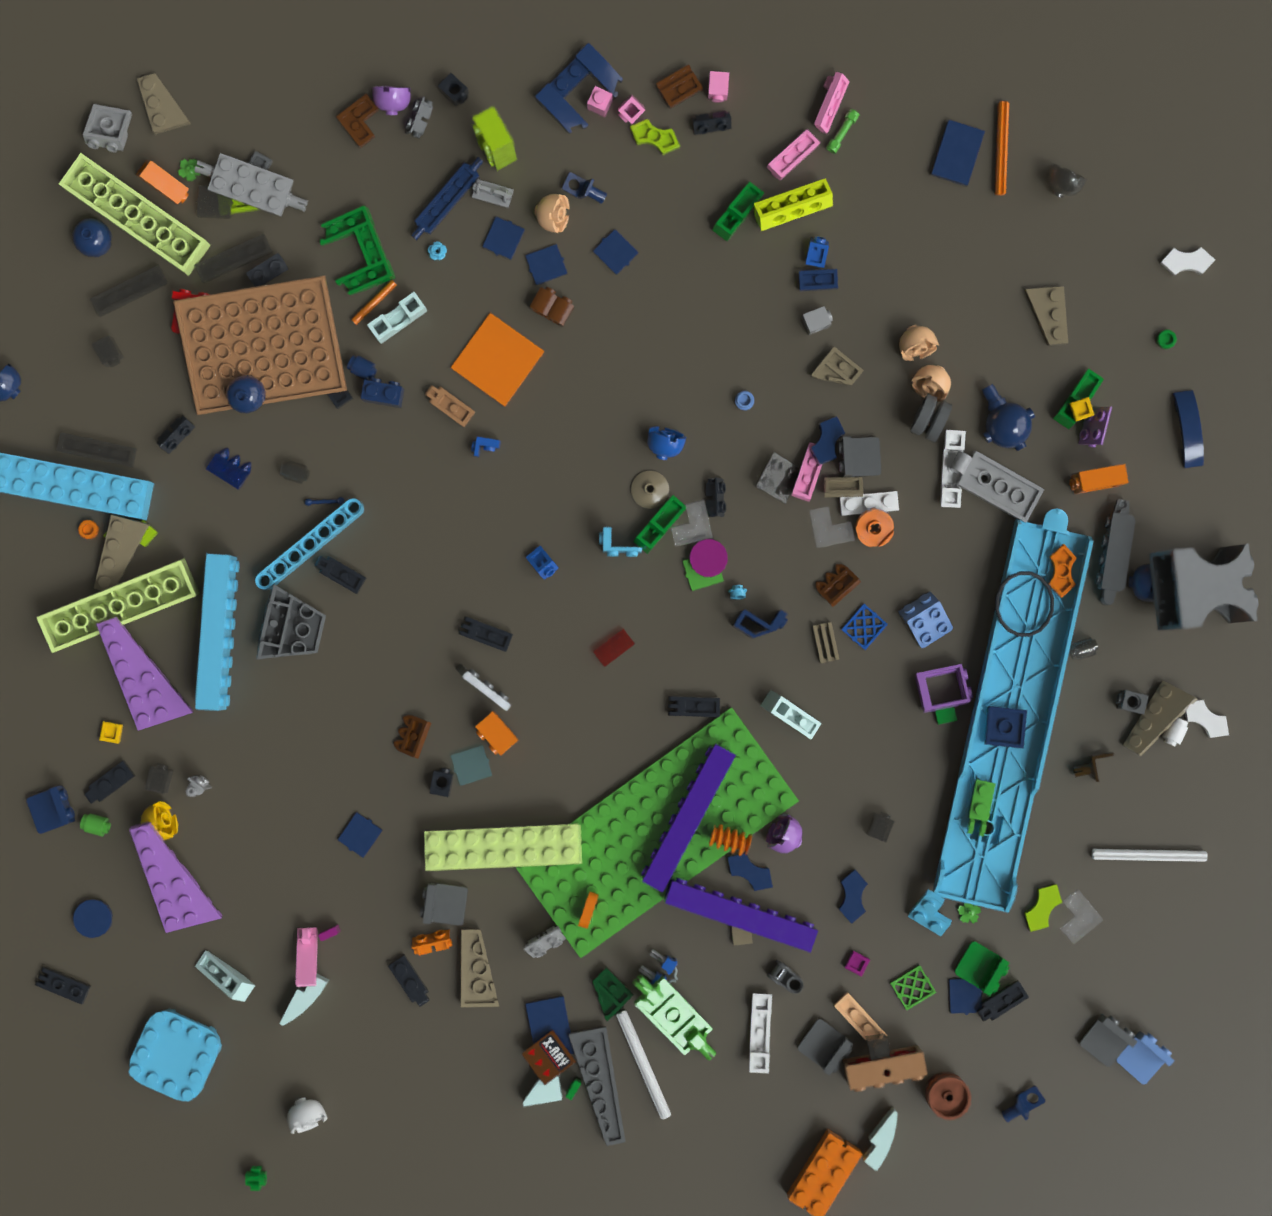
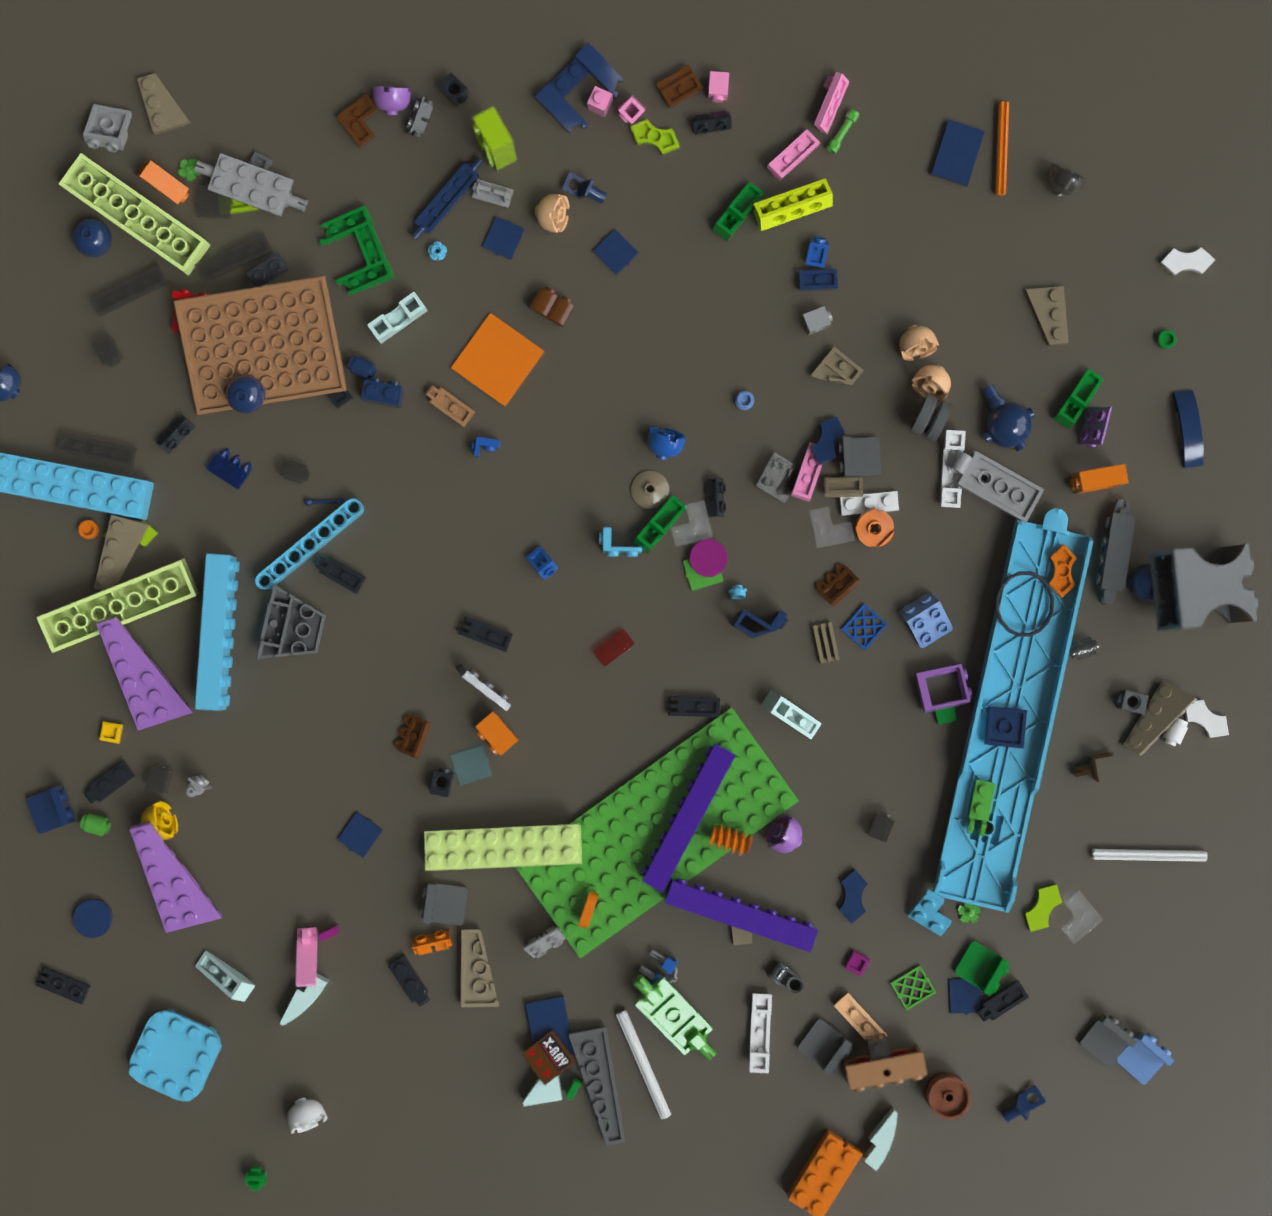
orange bar [351,280,397,325] -> none
dark blue piece [526,244,568,285] -> none
dark green wing [593,967,634,1022] -> none
dark blue tile [728,853,773,891] -> none
yellow tile [1069,397,1094,422] -> none

